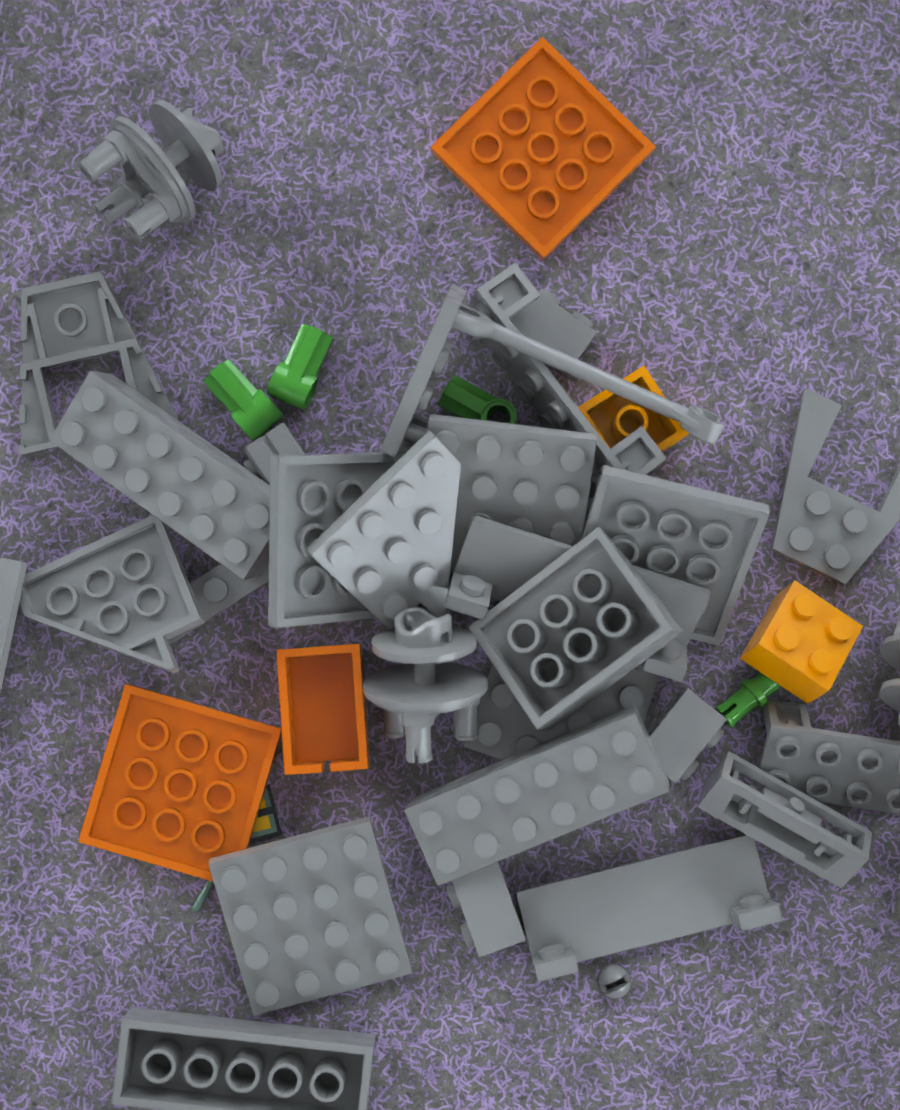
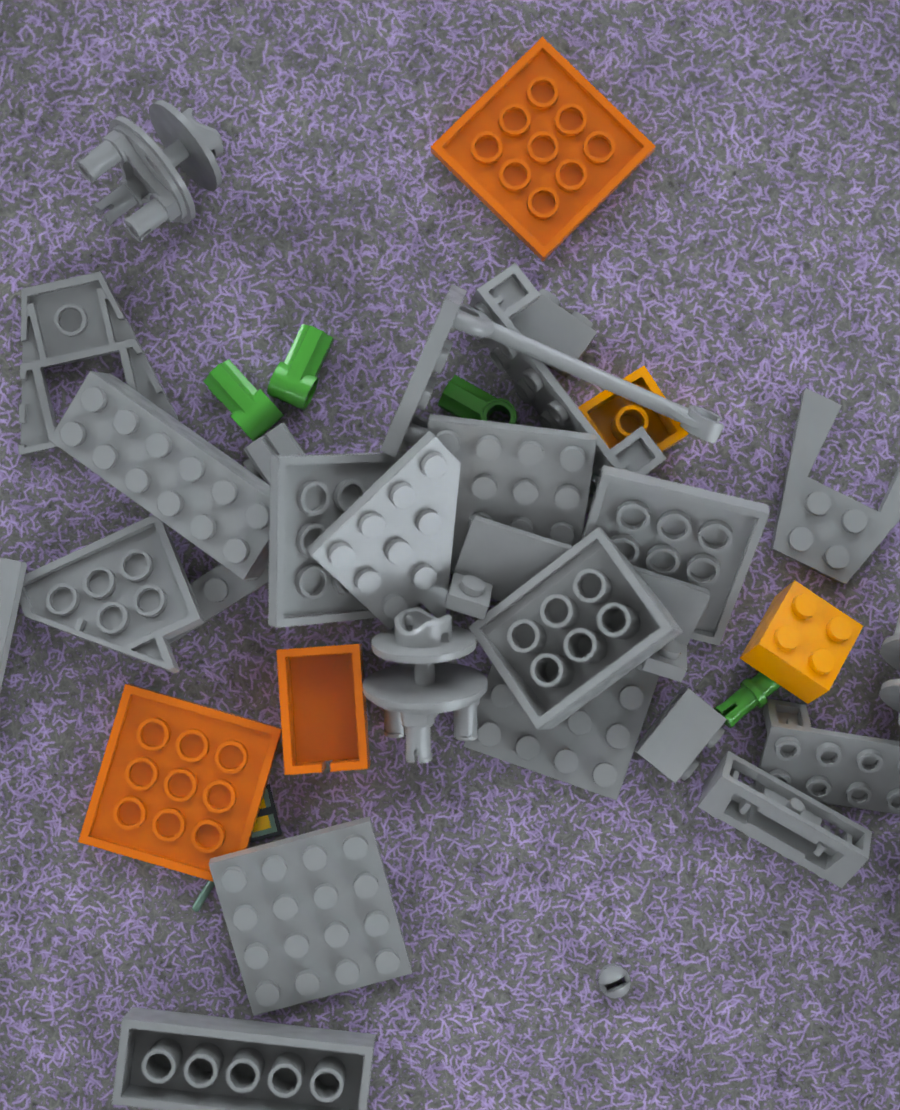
light grey brick [404,705,670,886] -> none
light grey brick [446,862,526,958] -> none
light grey bracket [516,834,783,982] -> none

